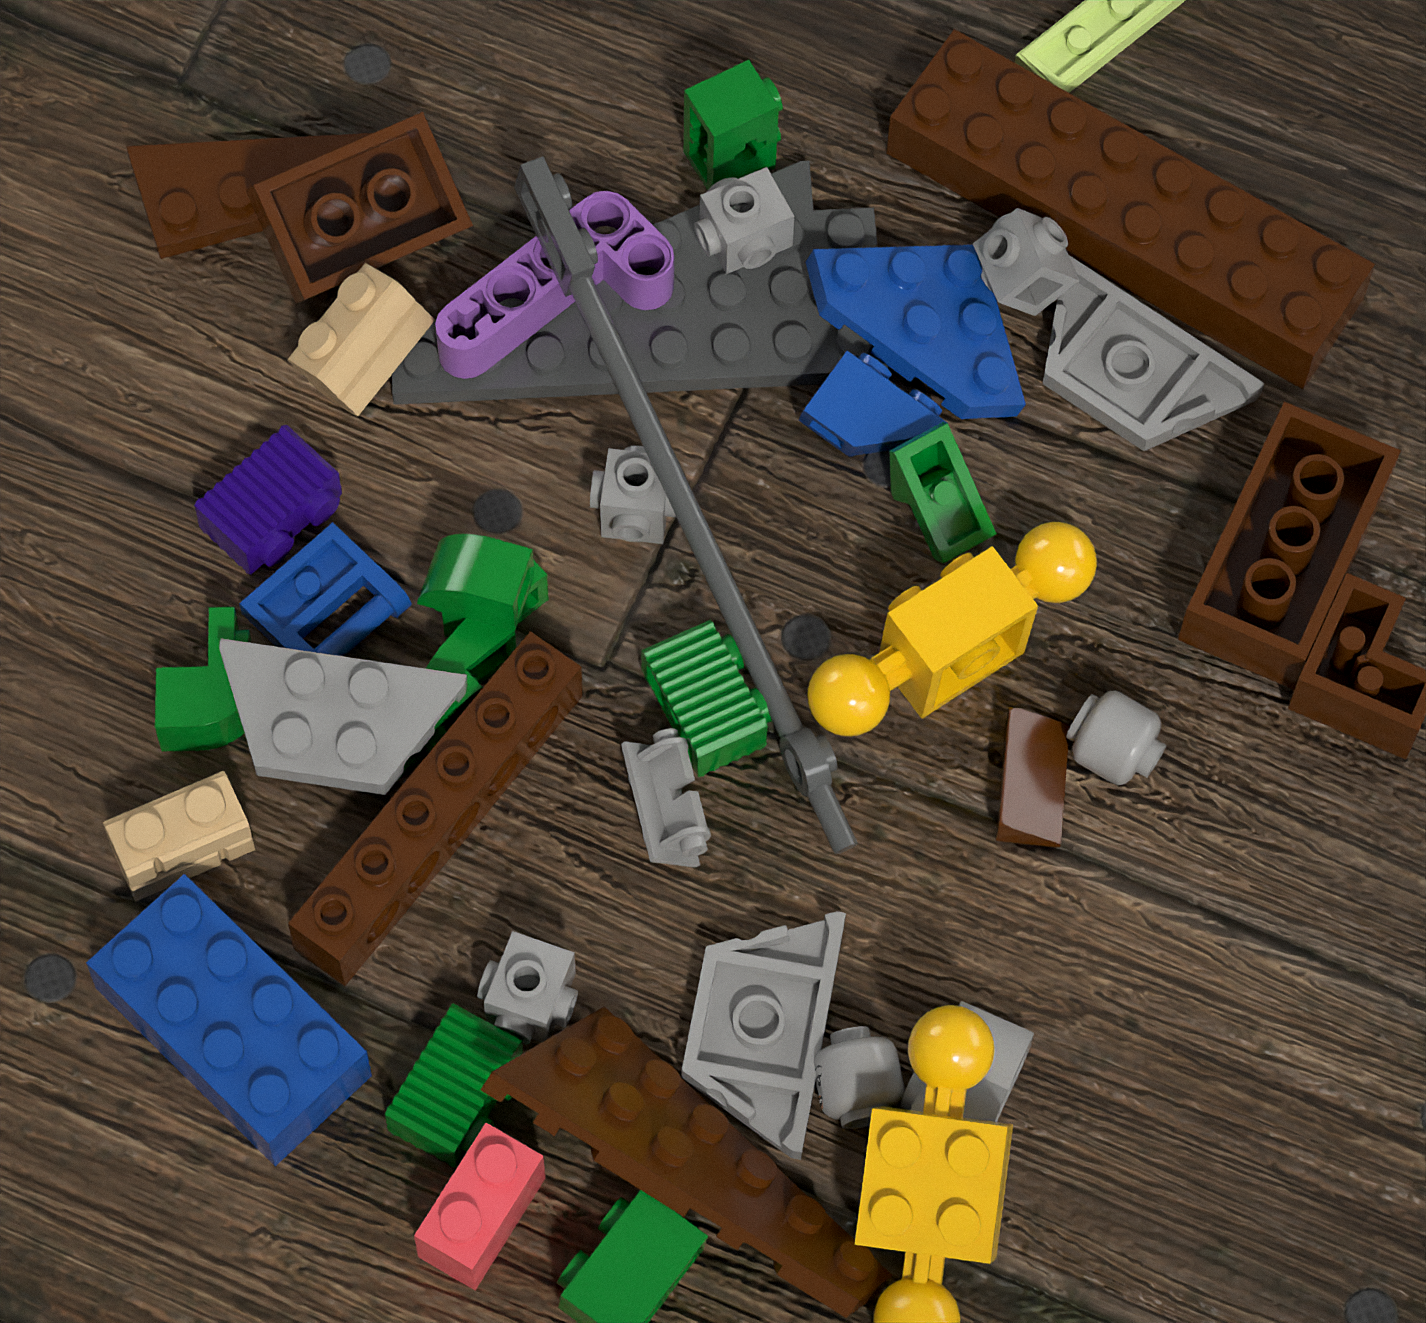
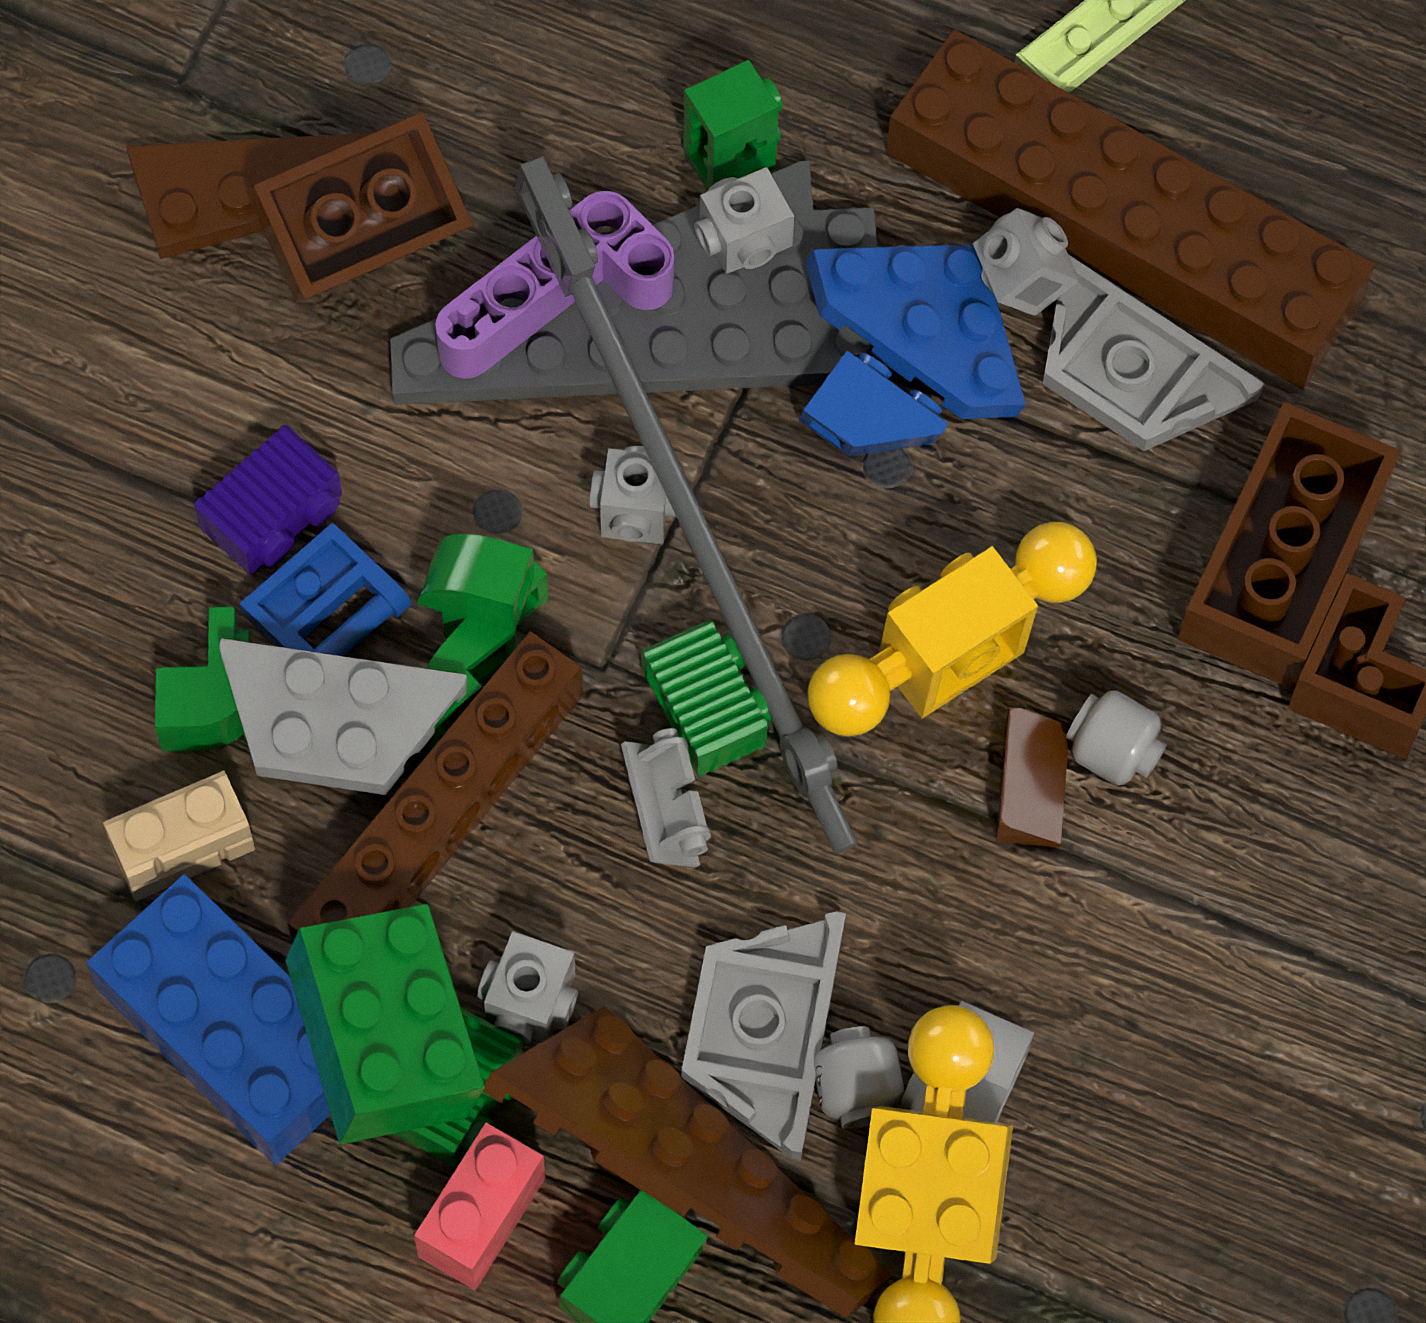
tan brick [287,263,435,416] -> none
green slope [889,422,997,563] -> none
none -> green brick [285,904,485,1145]

